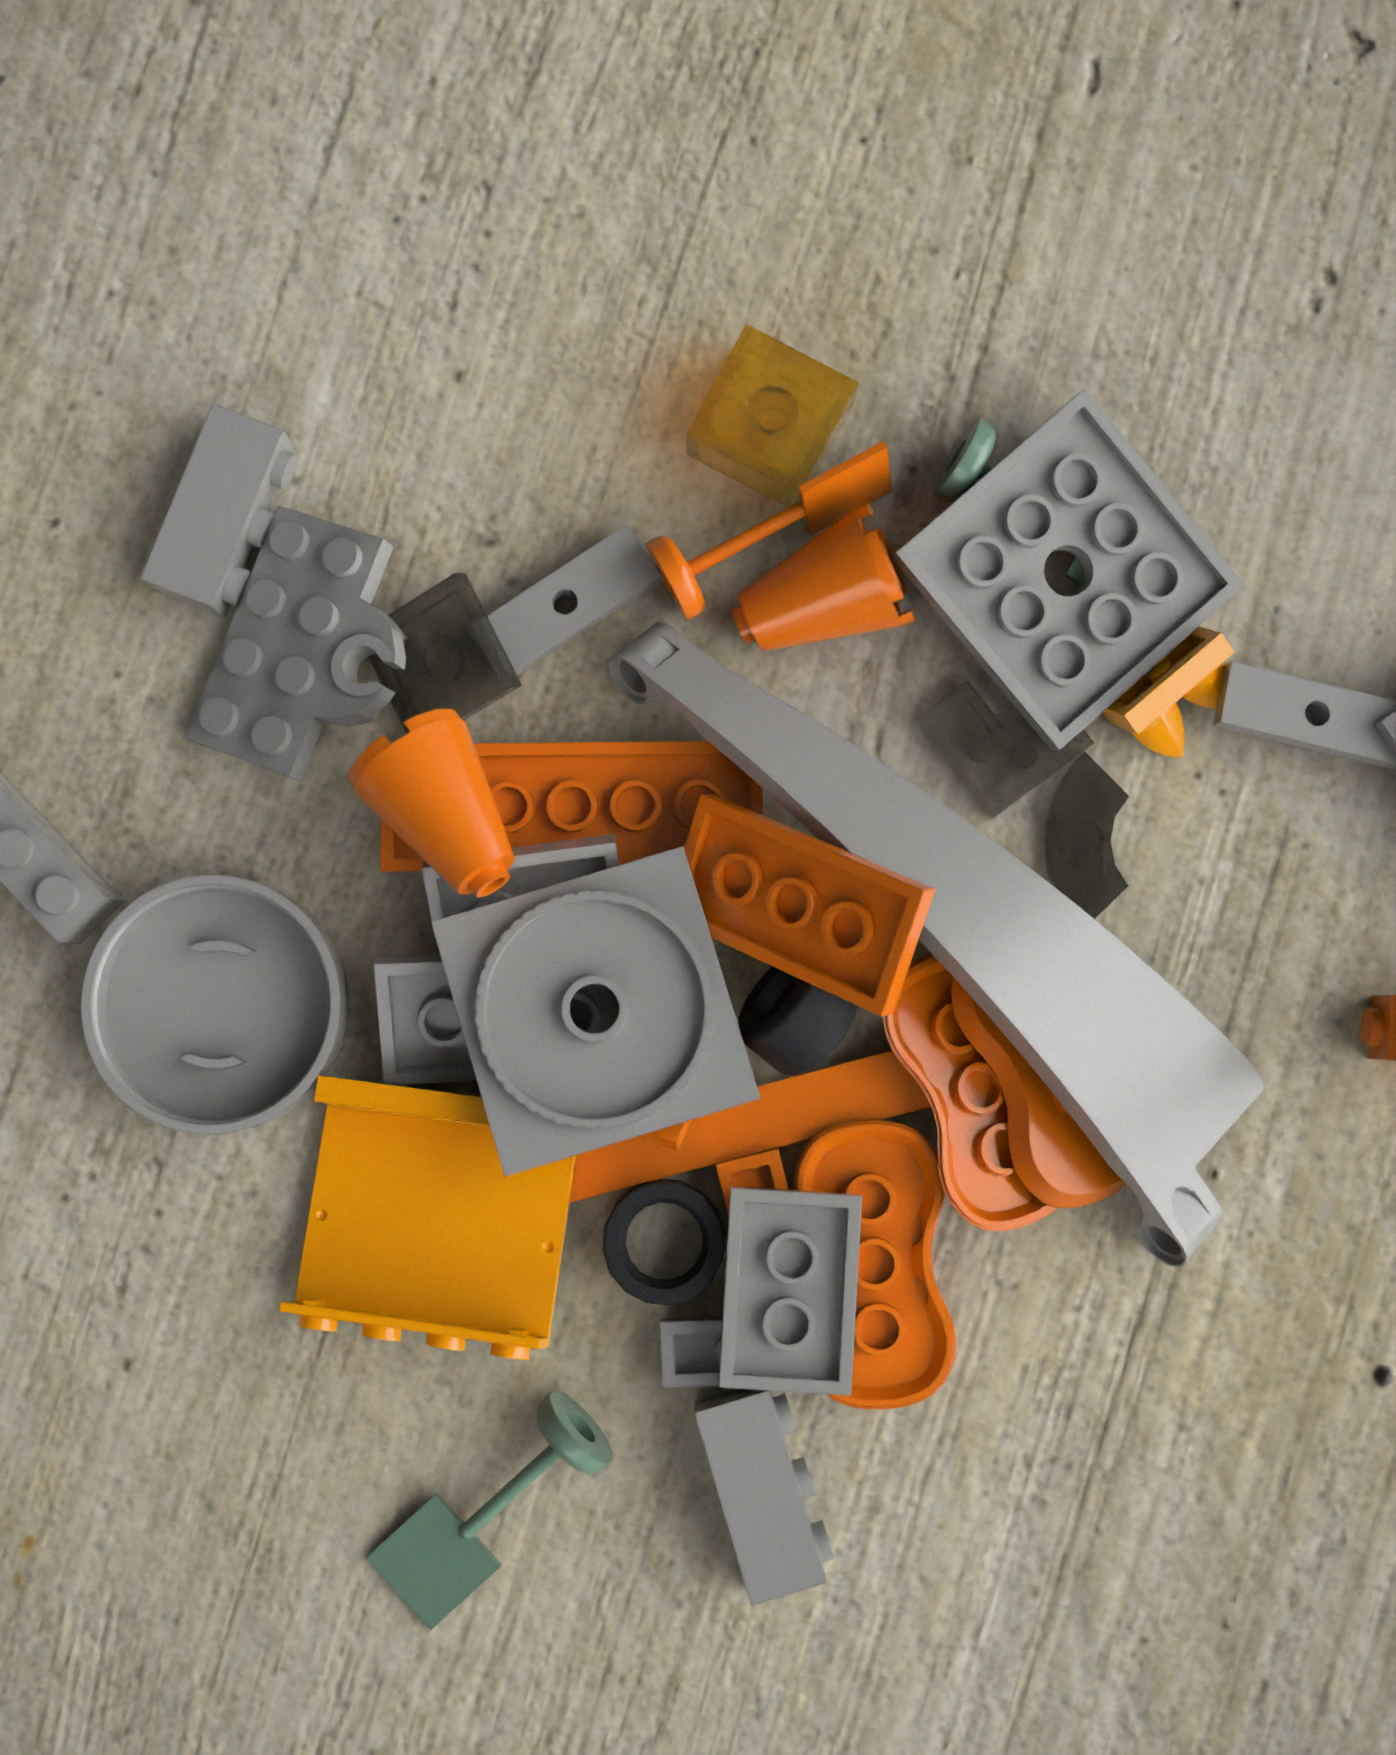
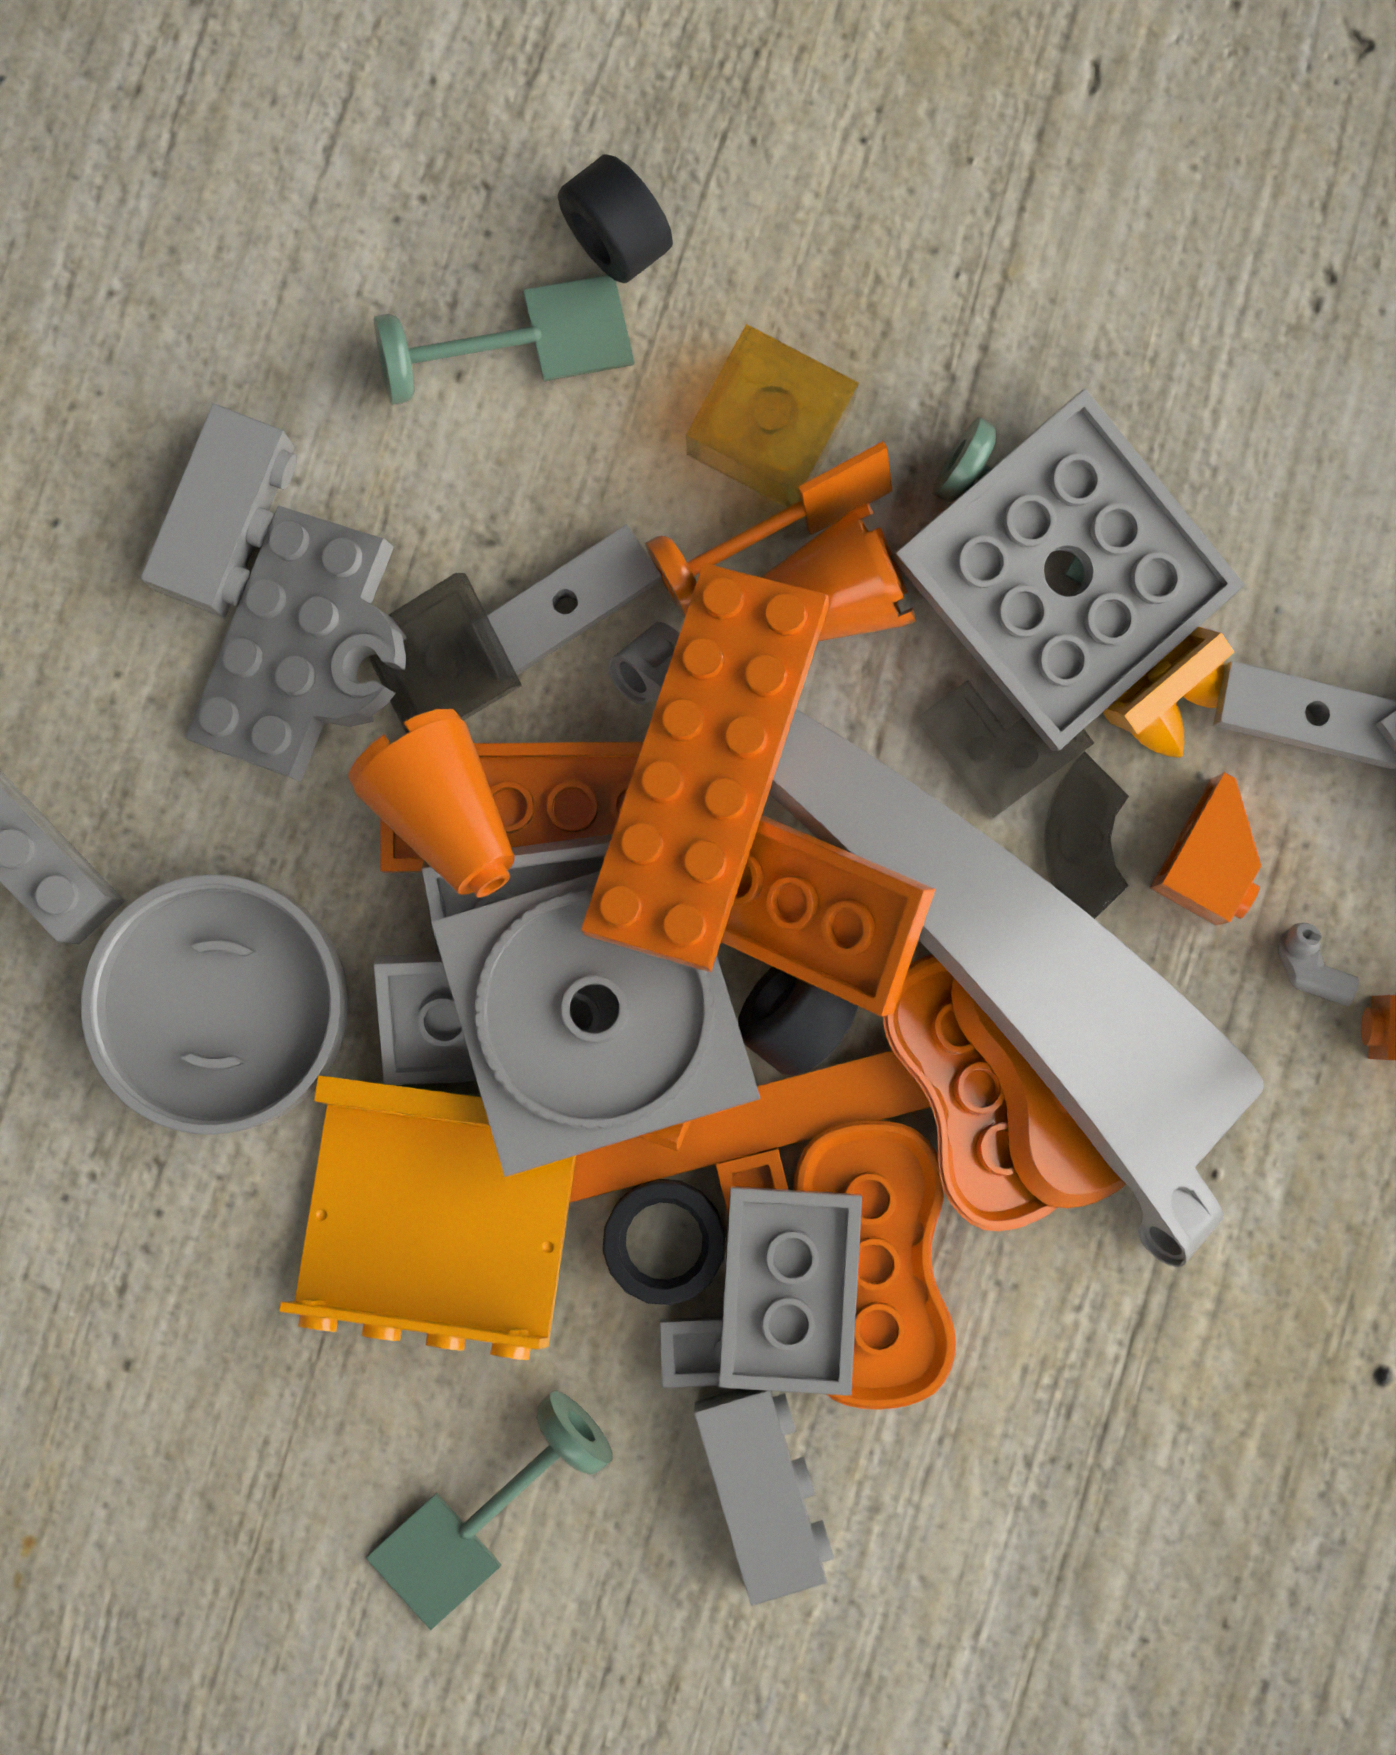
none -> sand green piece [373,275,635,405]
none -> black tyre [557,154,673,284]
none -> orange plate [581,563,830,973]
none -> orange slope [1150,772,1261,925]
none -> light grey arm [1278,923,1359,1006]

